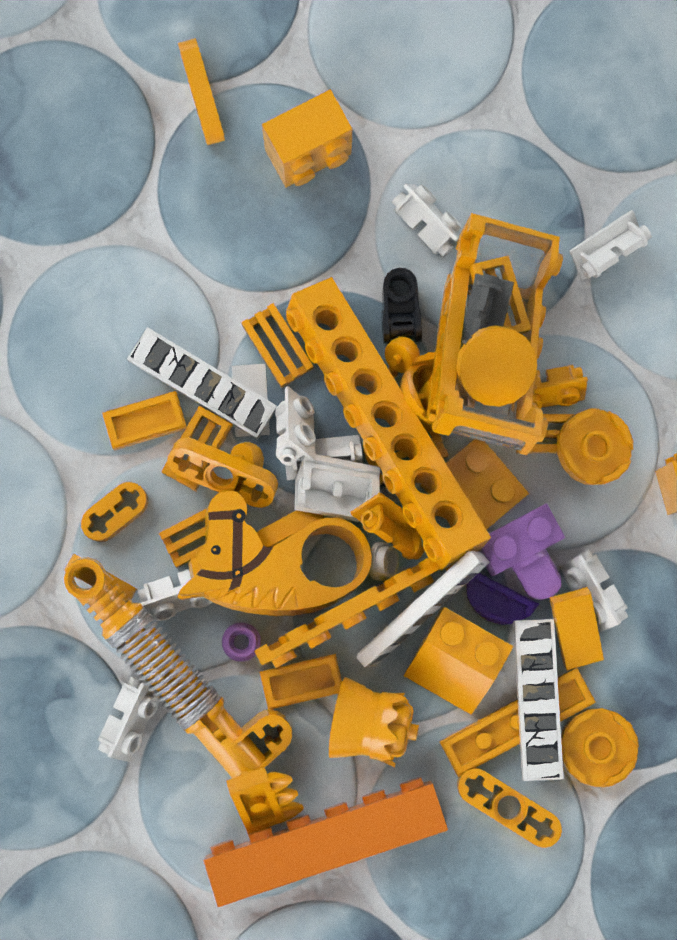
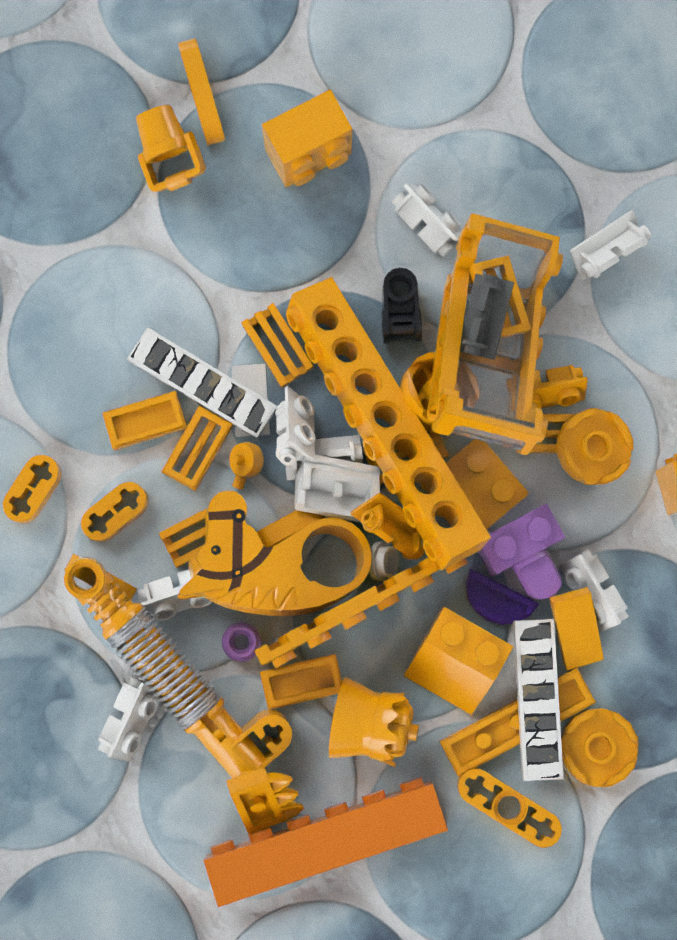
light orange beam [167,438,278,508] -> none
white tile [356,551,490,668] -> none
light orange piece [385,337,420,378] -> none
light orange tile [456,325,538,407] -> none
none -> light orange beam [3,455,62,524]
none -> light orange piece [135,105,206,192]

